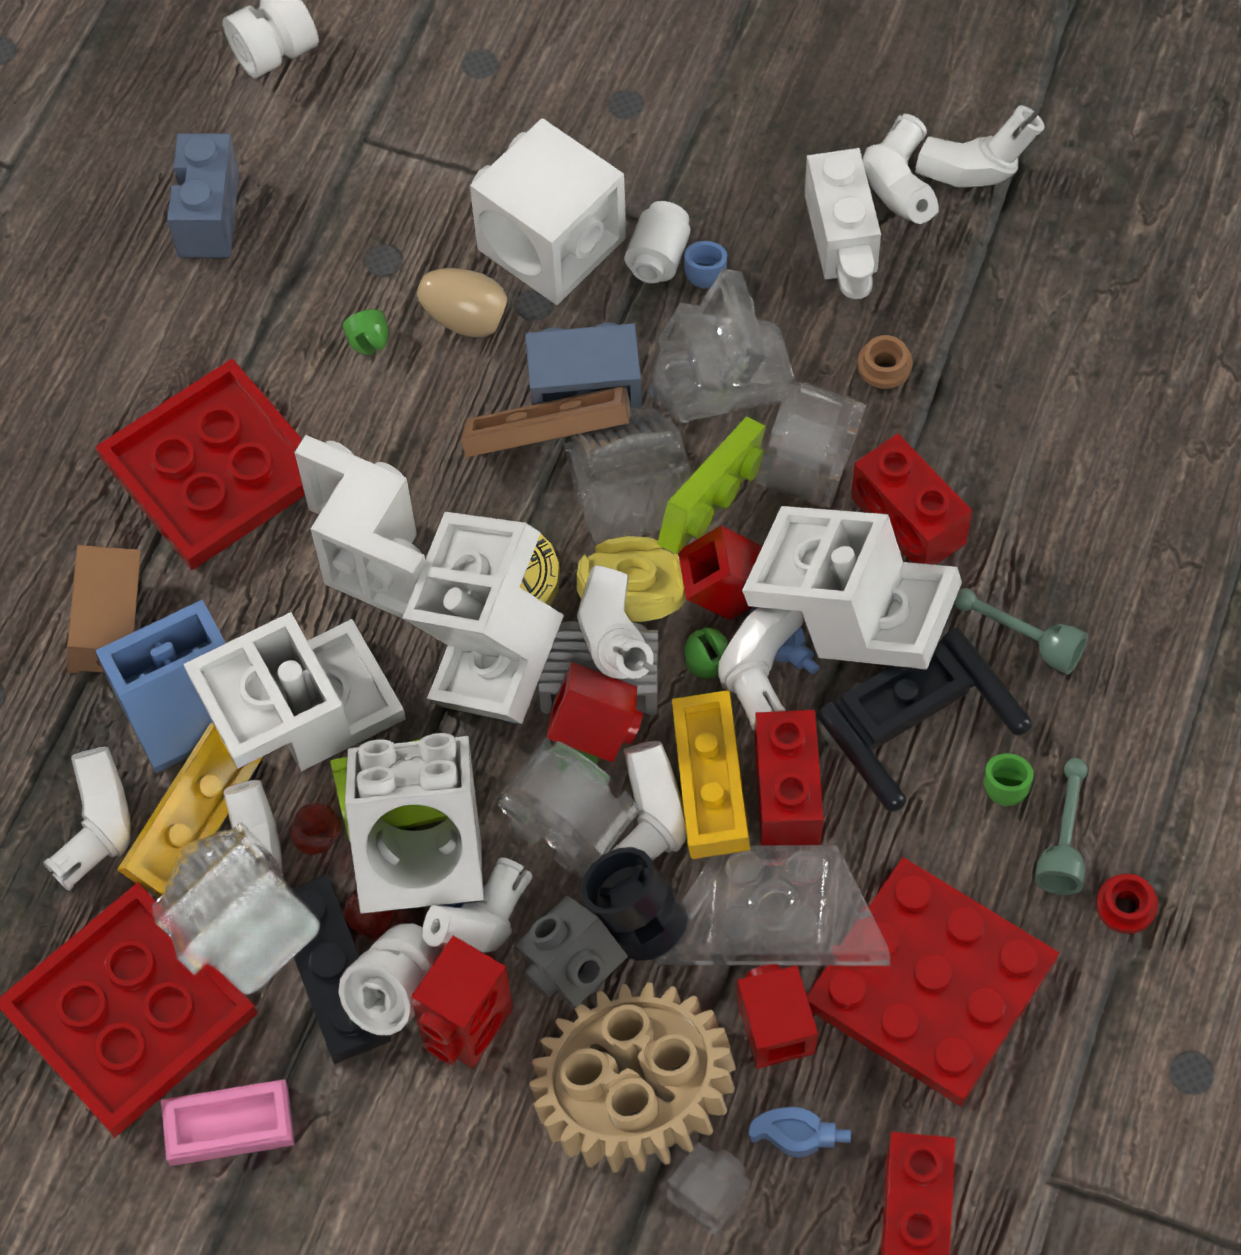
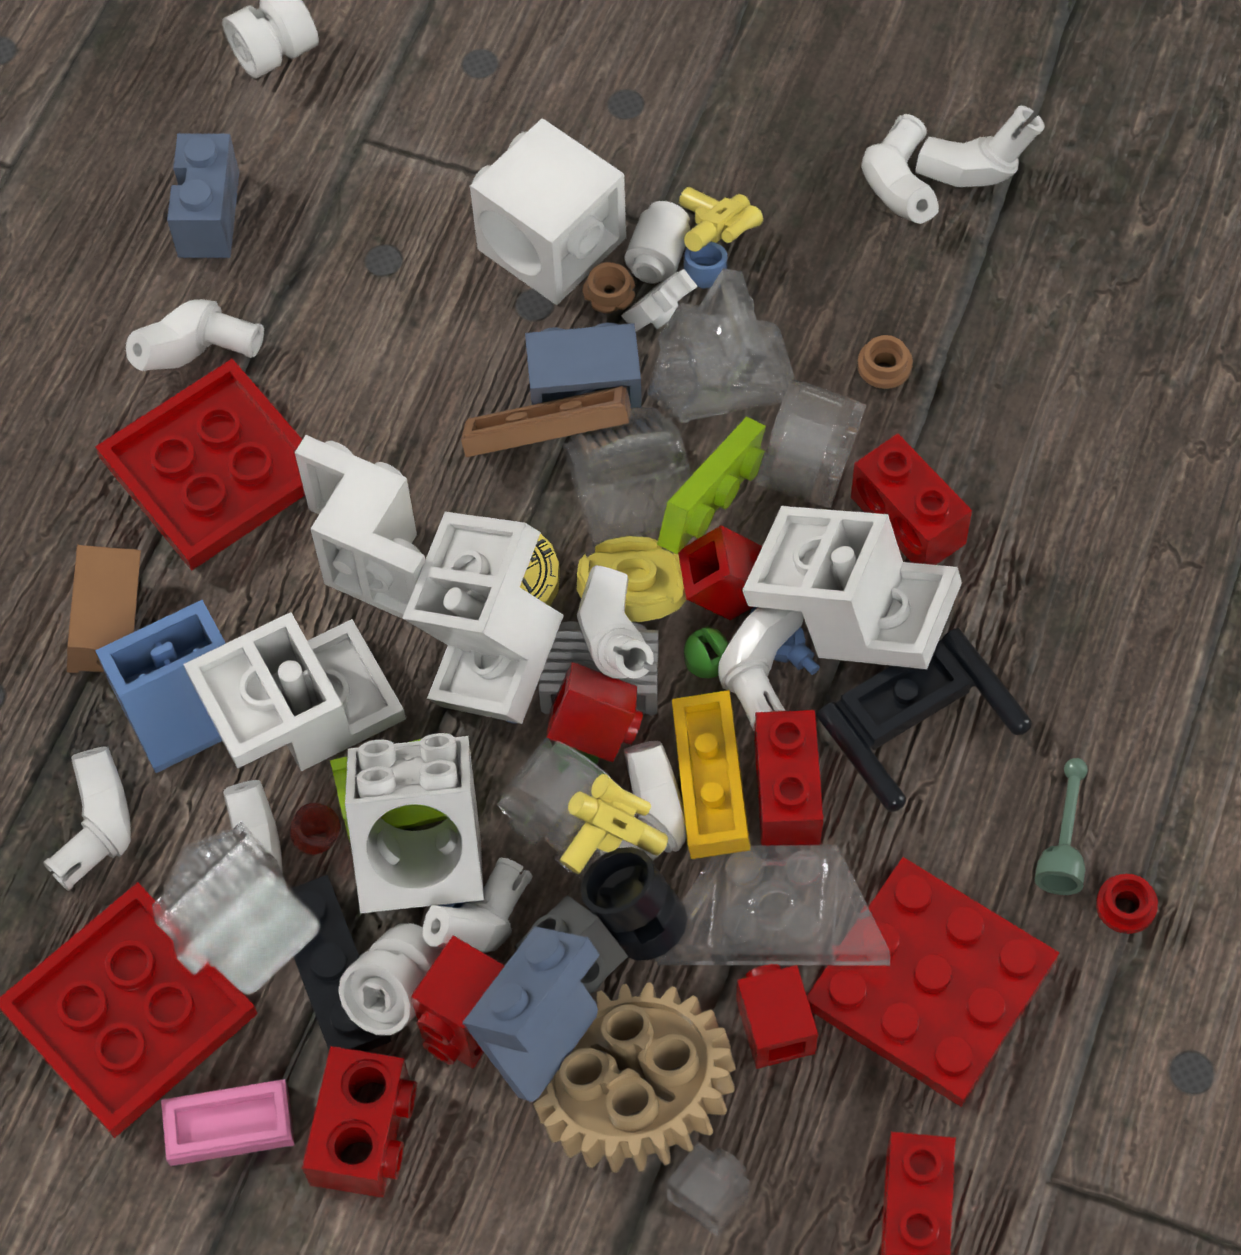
yellow plate [117,723,263,903] -> none
bright green hinge [342,309,389,355] -> none
clear red hinge [344,891,395,940] -> none
tan animal [417,268,507,337] -> none
medium blue piece [749,1107,851,1158] -> none
white brick [805,148,881,299] -> none
sand green hinge [954,588,1088,675] -> none
bright green hinge [983,754,1033,807] -> none
none -> white arm [126,299,264,371]
none -> red brick [302,1046,417,1198]
none -> sand blue bracket [463,926,600,1102]
none -> light yellow piece [559,774,668,874]
none -> medium nougat plate [583,262,635,313]
none -> white plate [621,269,698,331]
none -> light yellow piece [679,187,763,252]

